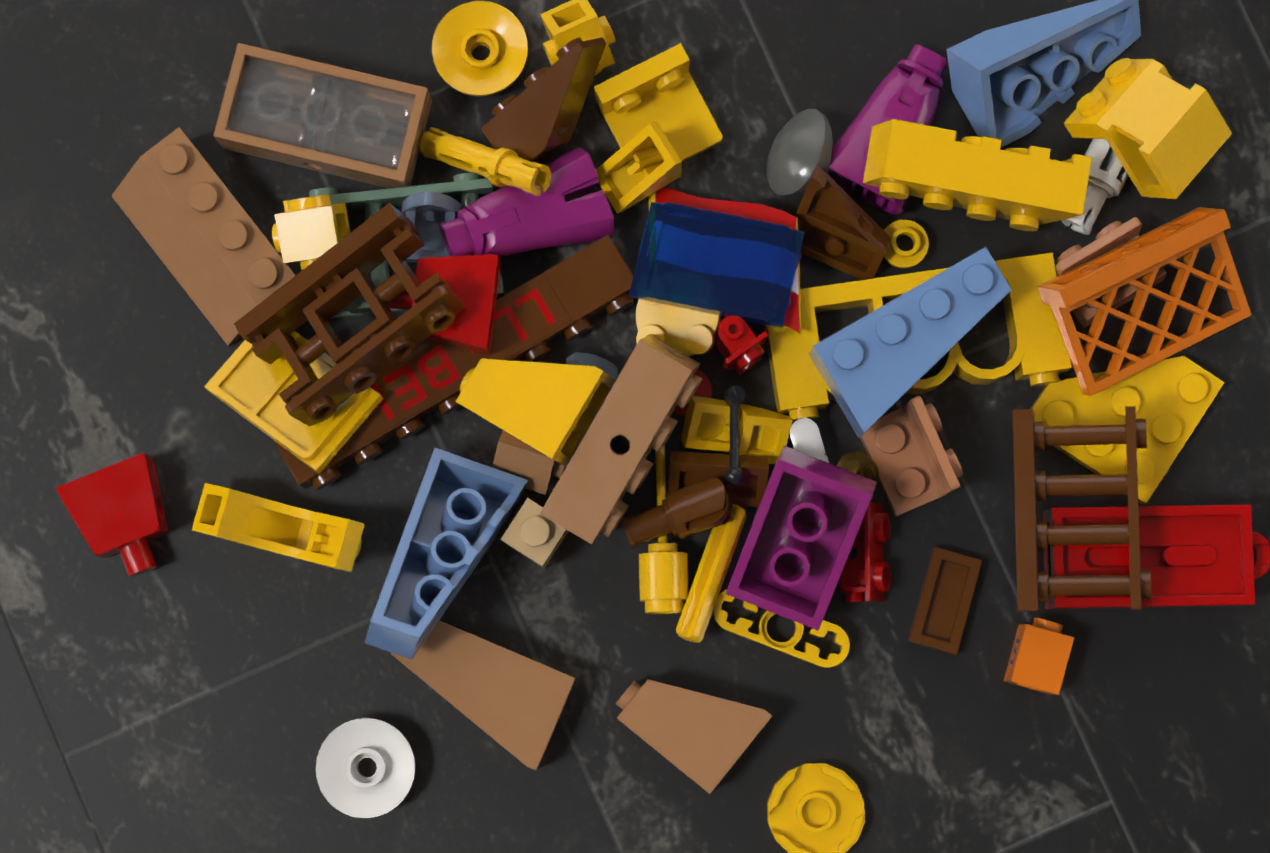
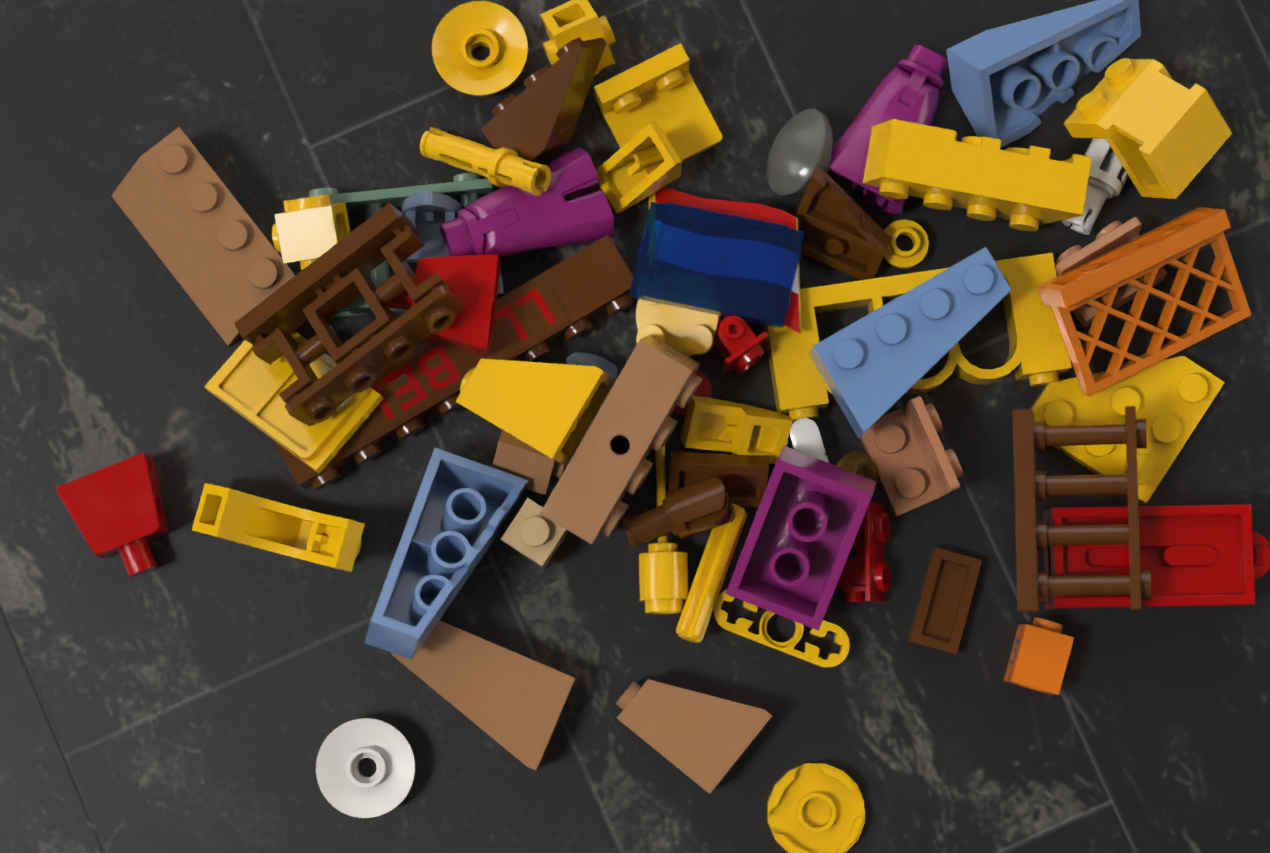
clear brick [213,43,432,189] -> none
black hinge [724,385,746,486] -> none

